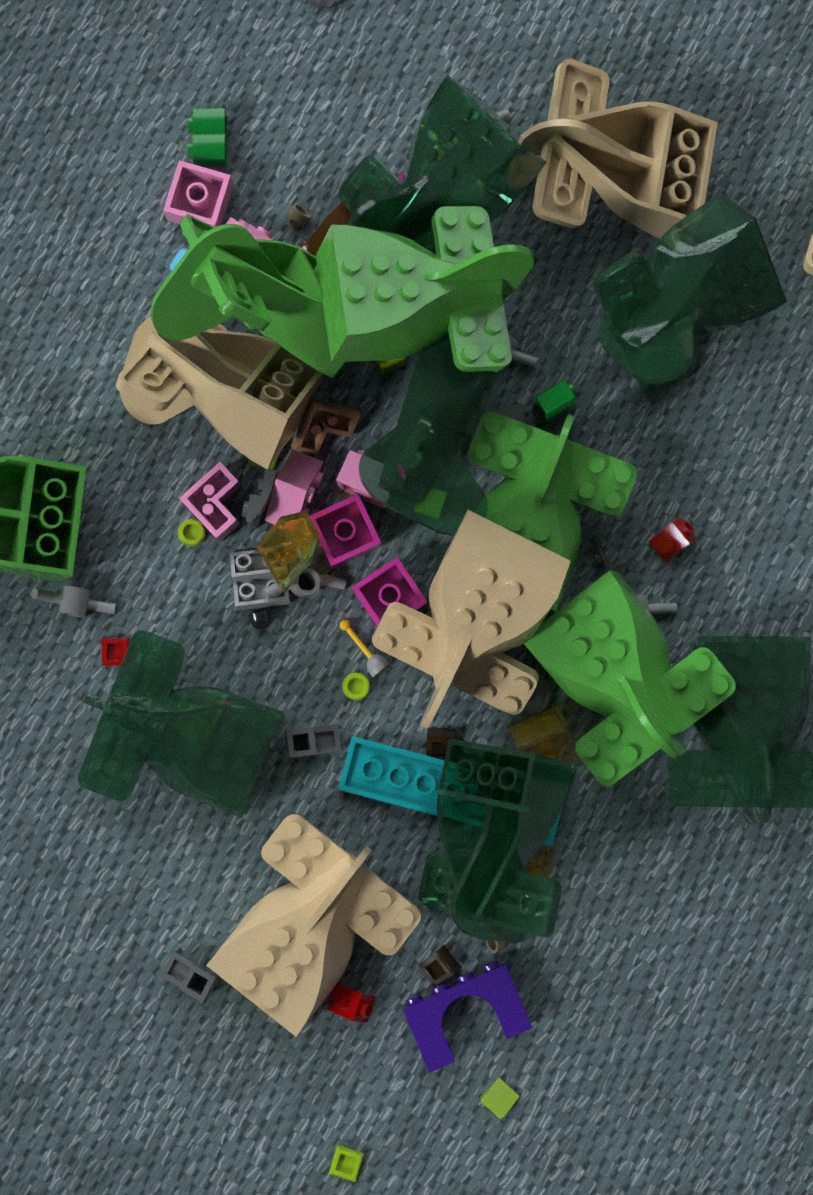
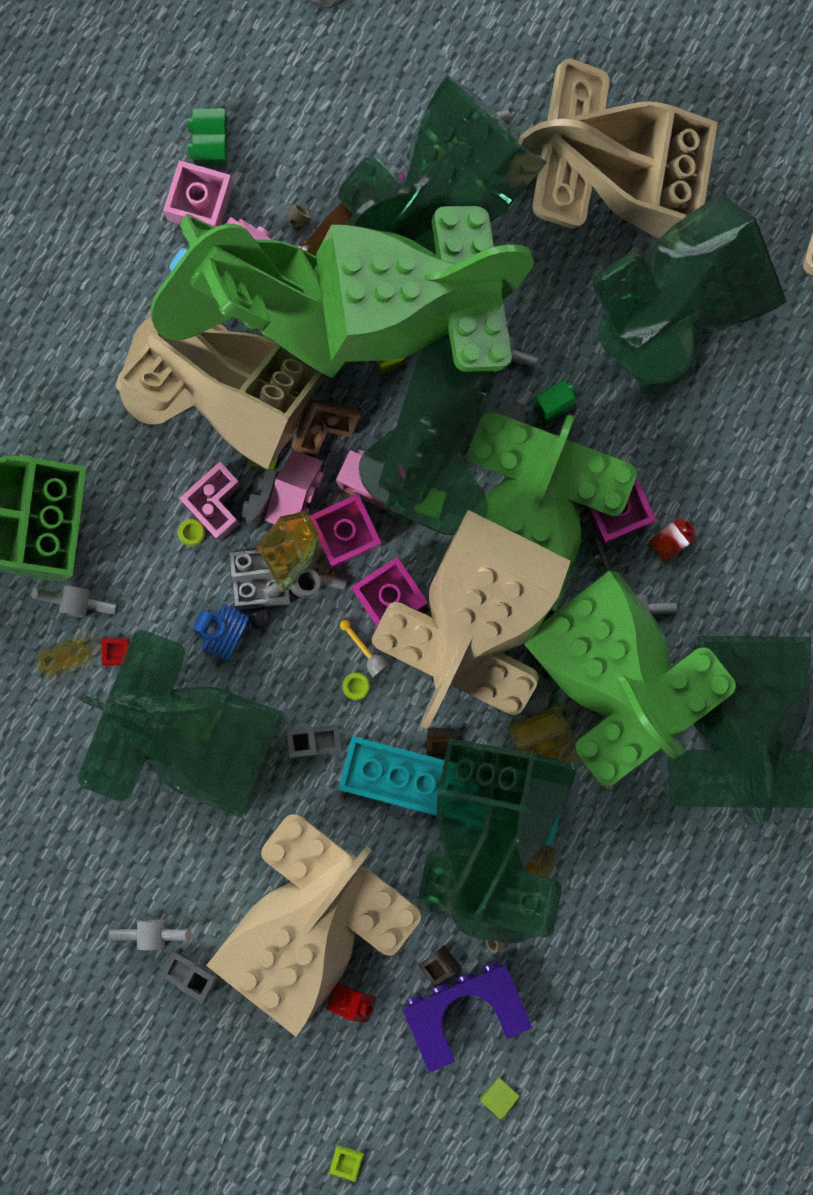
none -> clear yellow plate [37,638,91,676]
none -> light grey piece [109,920,192,950]
none -> blue piece [192,603,249,662]
none -> dark pink brick [585,476,656,546]

